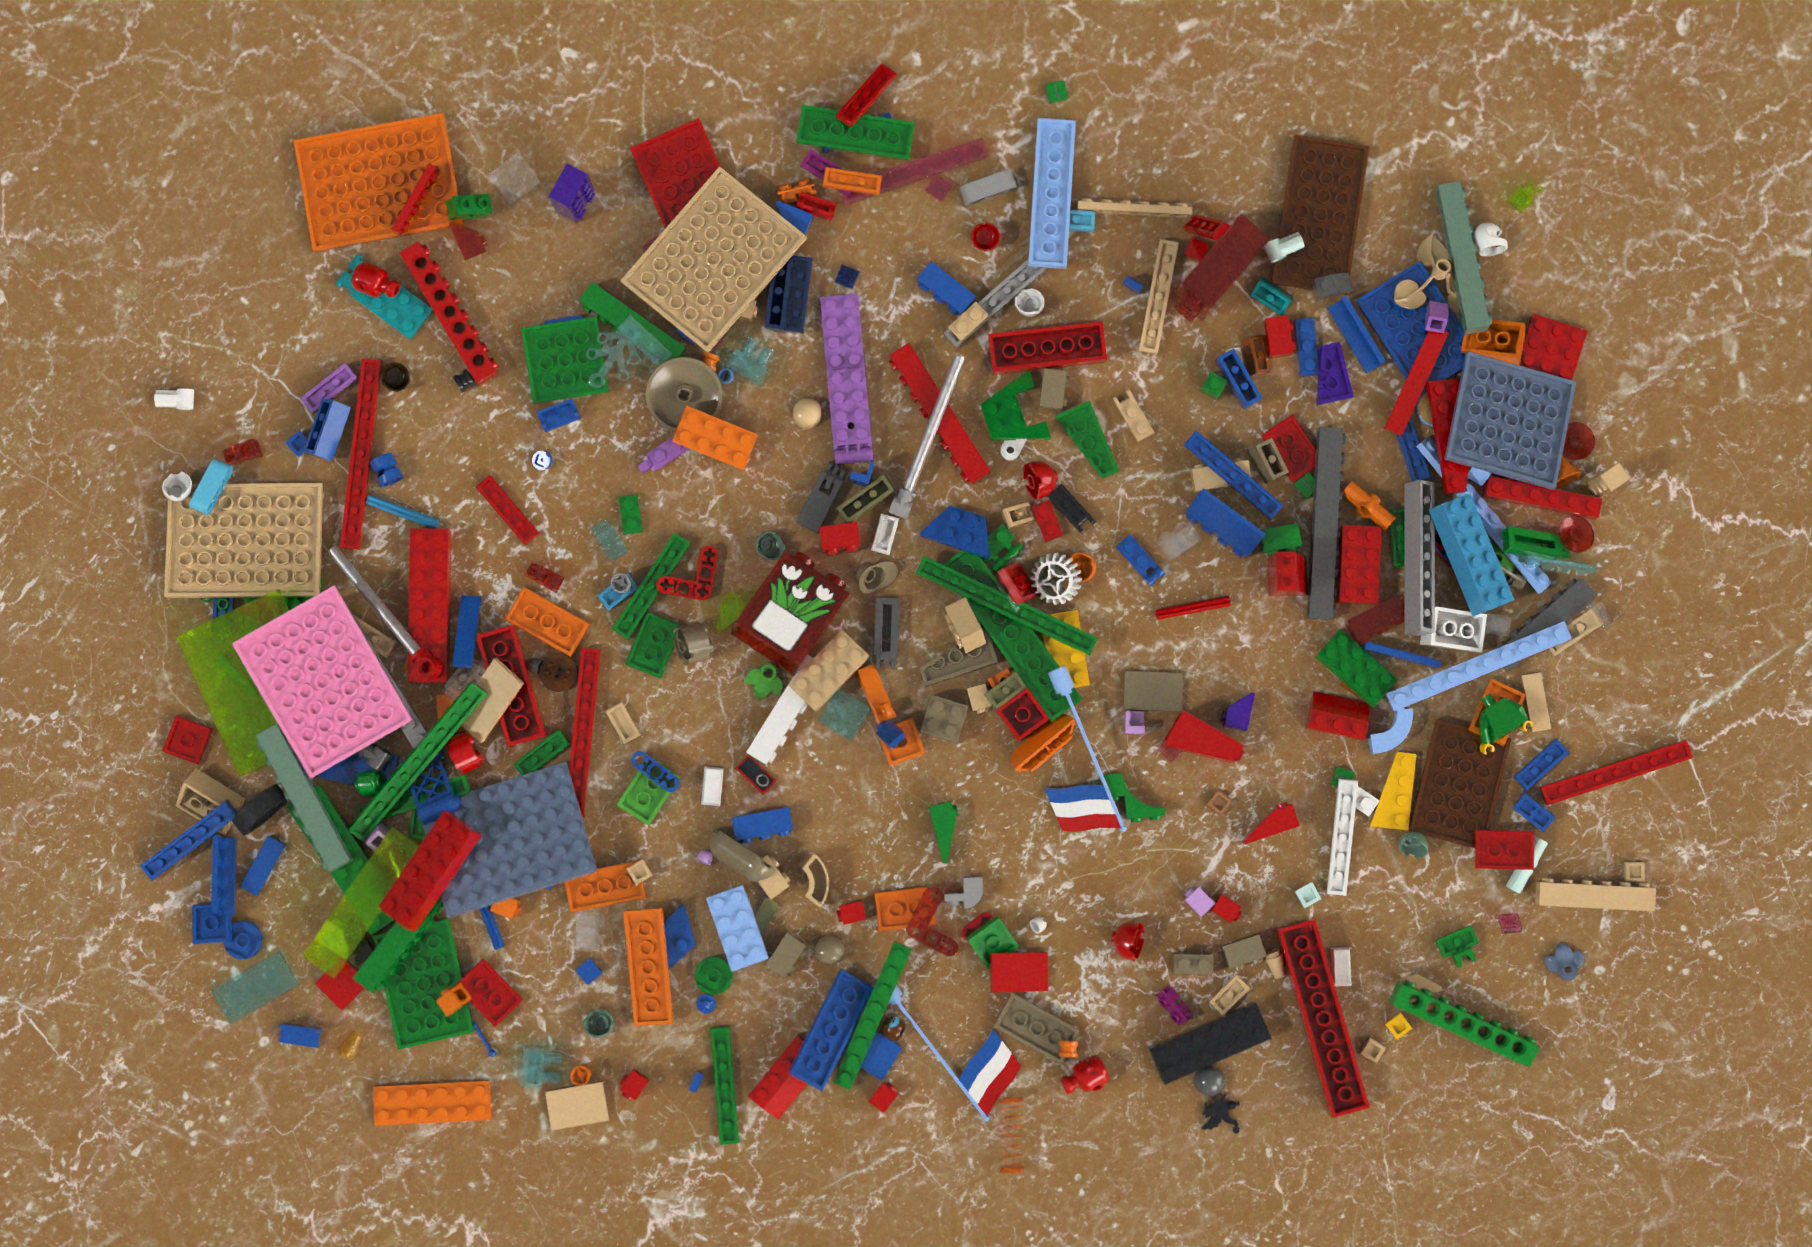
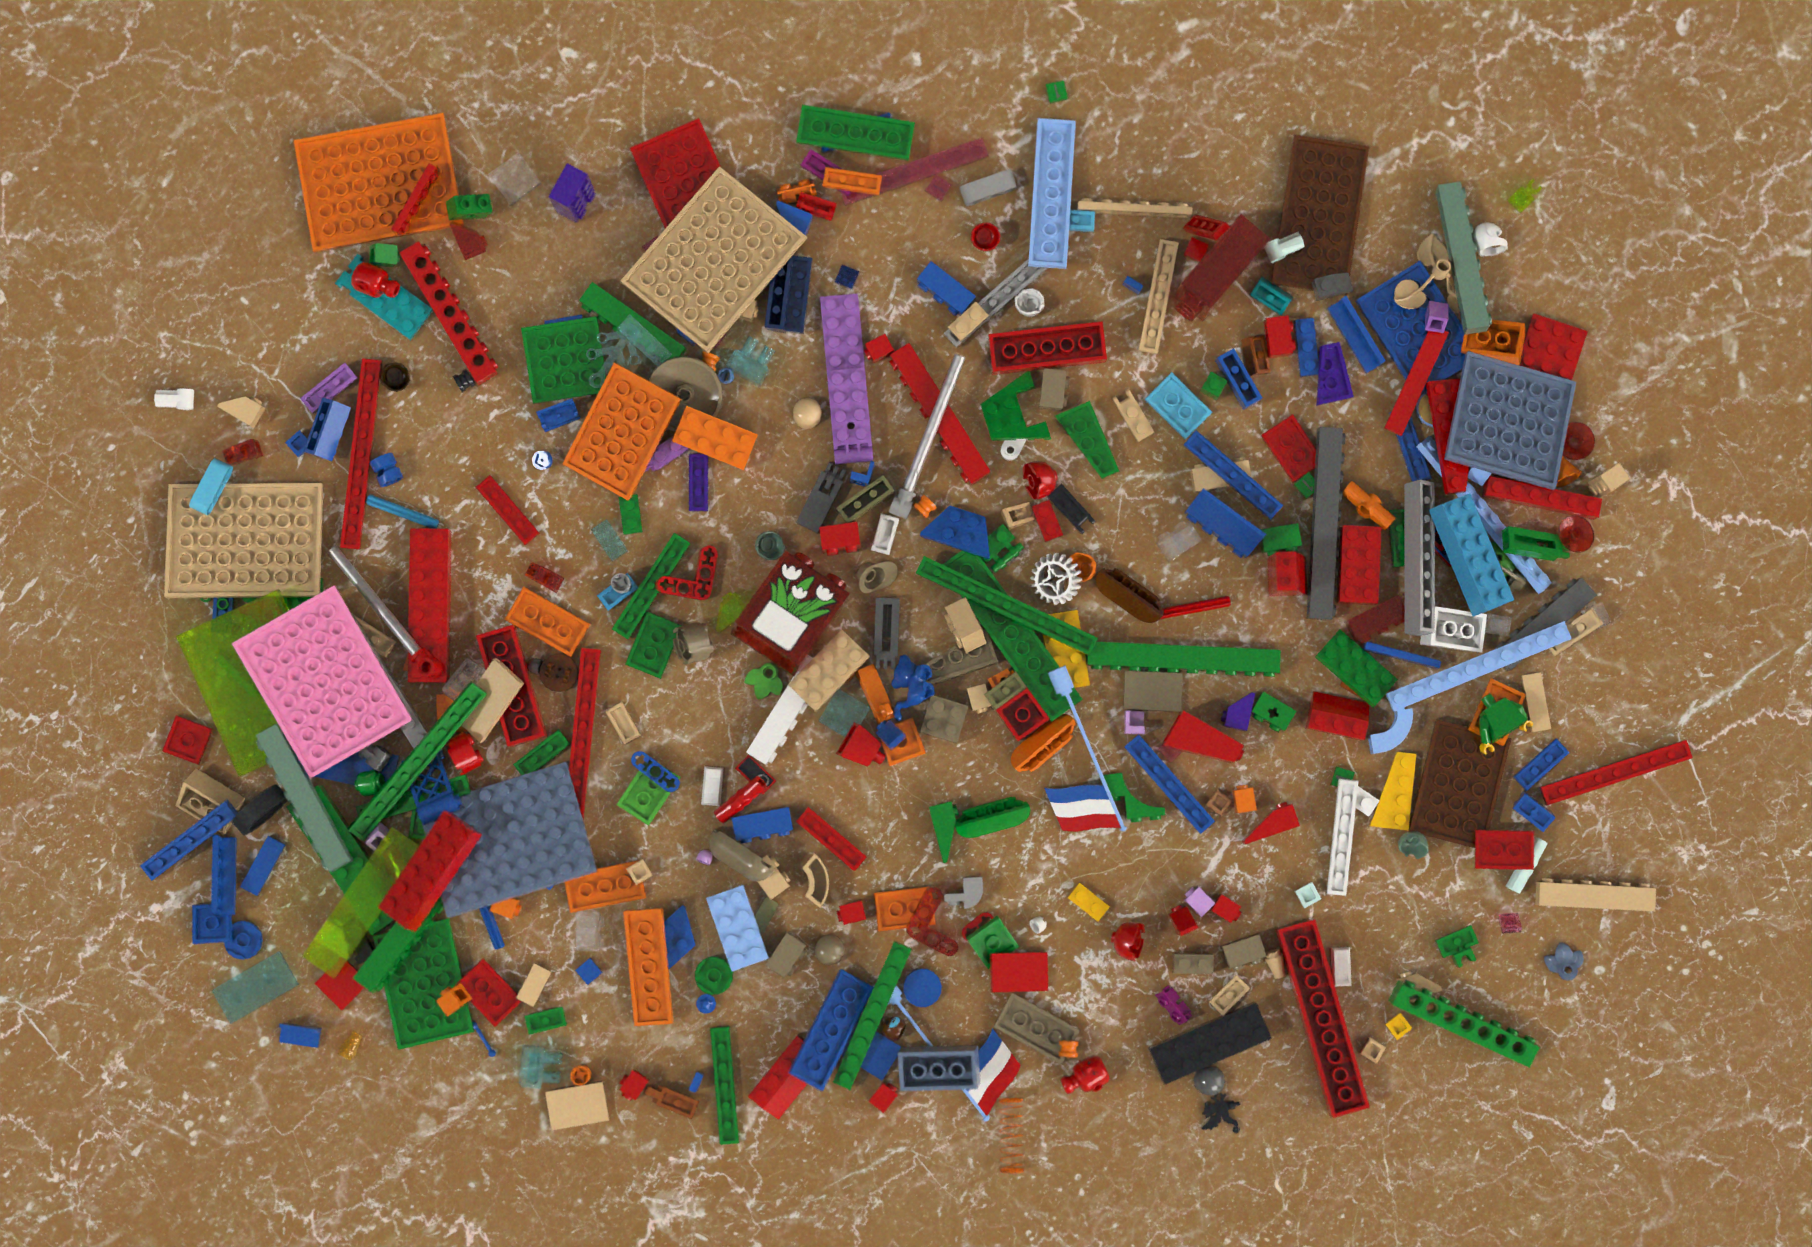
white hair [162,471,192,501] -> none
orange plate [373,1080,492,1126] -> none
blue tile [452,596,481,668] -> none
sand green hair [583,1008,614,1038] -> none
red tile [836,63,897,128] -> none
red plate [998,562,1039,605] -> none
blue plate [1116,534,1165,586] -> none
dark tan brick [1249,438,1289,484] -> none
clear light blue plate [1518,554,1597,576] -> none
tan tile [1624,862,1645,882] -> none
none -> tan slope [217,396,265,428]
none -> green brick [369,243,400,267]
none -> tan tile [516,963,551,1007]
none -> green plate [524,1006,567,1035]
none -> orange plate [562,362,682,500]
none -> dark orange hinge [645,1085,699,1120]
none -> dark purple tile [689,454,708,512]
none -> red axle [714,776,767,823]
none -> red plate [796,807,867,872]
none -> red torso [836,722,886,767]
none -> red brick [863,334,894,363]
none -> blue animal [891,654,935,721]
none -> sand blue brick [898,1045,980,1091]
none -> blue tile [903,969,942,1007]
none -> orange wheel [913,494,937,518]
none -> green brick [955,797,1030,838]
none -> yellow plate [1068,883,1110,922]
none -> green brick [1087,642,1281,677]
none -> reddish brown brick [1096,568,1164,623]
none -> blue plate [1124,734,1215,834]
none -> medium azure tile [1145,372,1212,439]
none -> red slope [1168,904,1199,936]
none -> orange brick [1232,784,1257,813]
none -> green brick [1251,691,1297,733]

